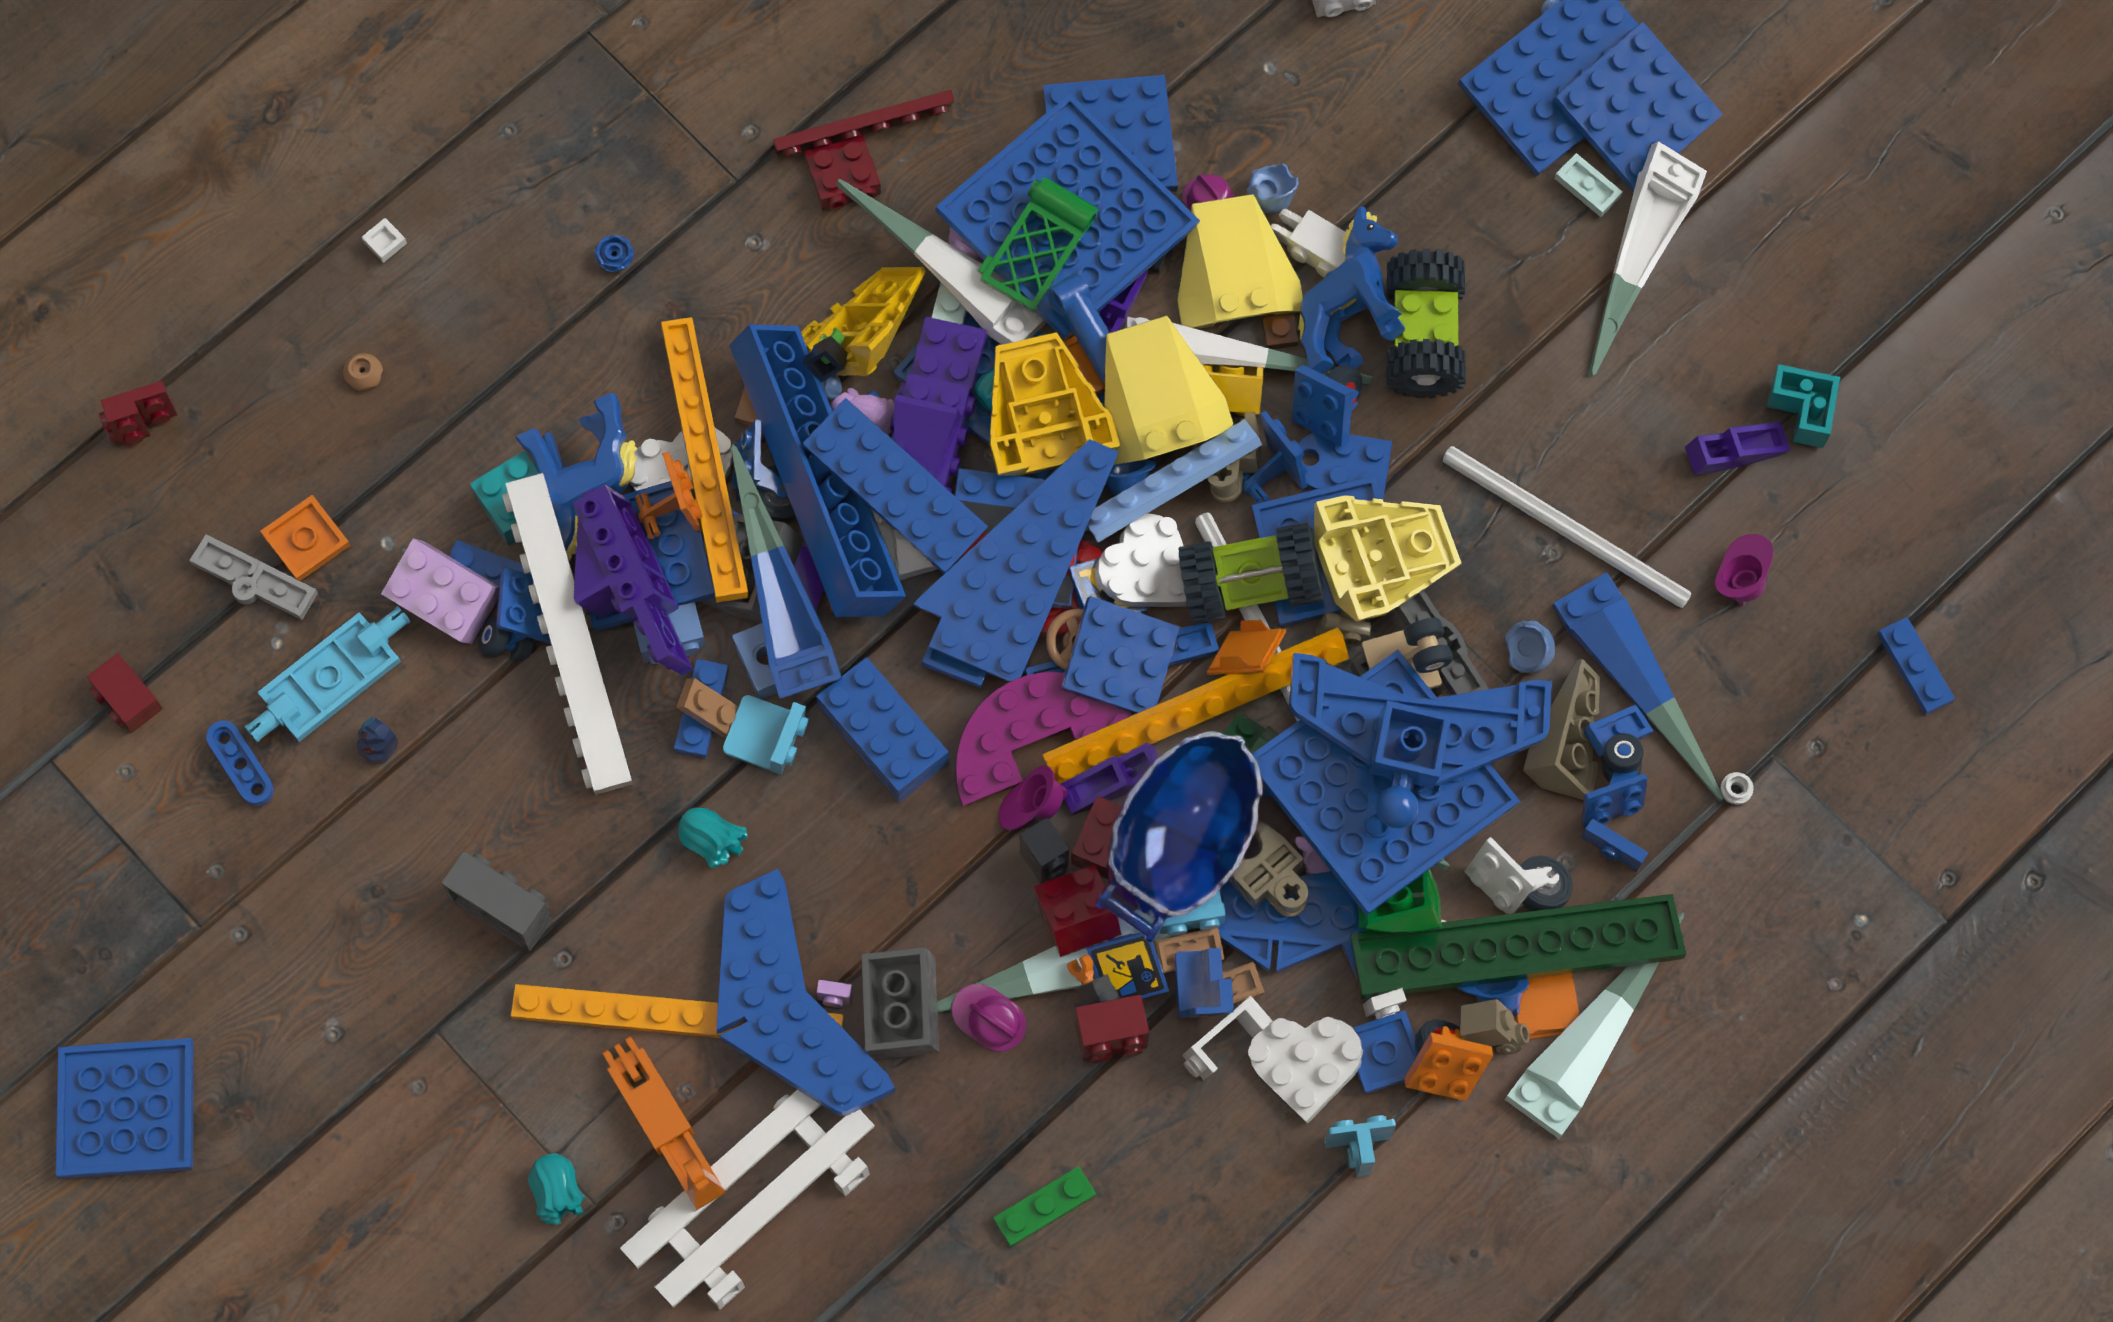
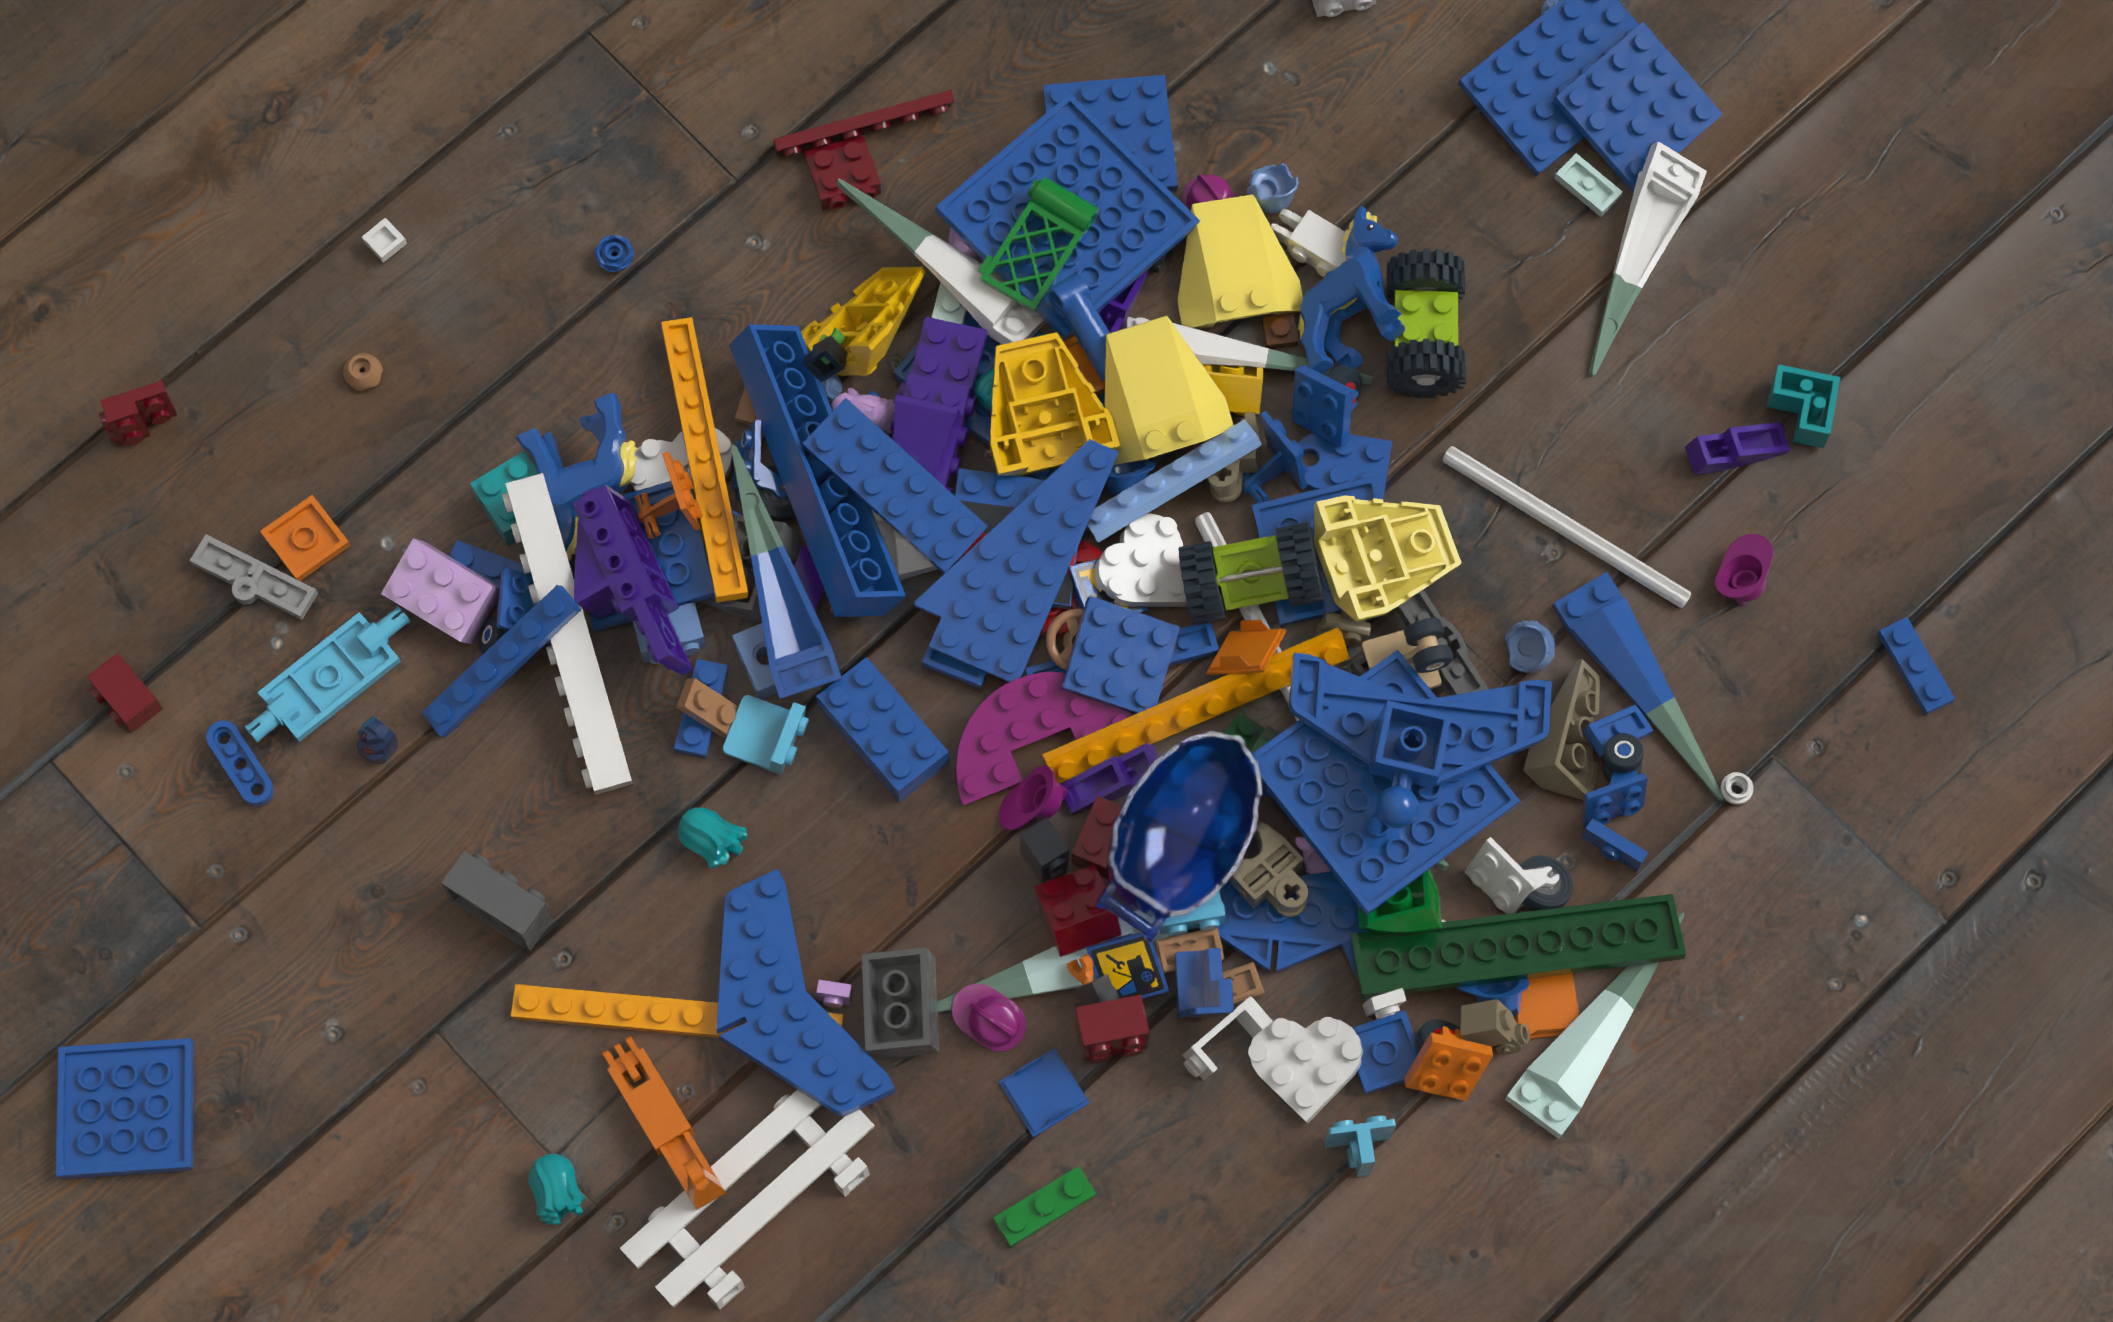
none -> blue plate [422,585,581,737]
none -> blue piece [999,1048,1090,1138]

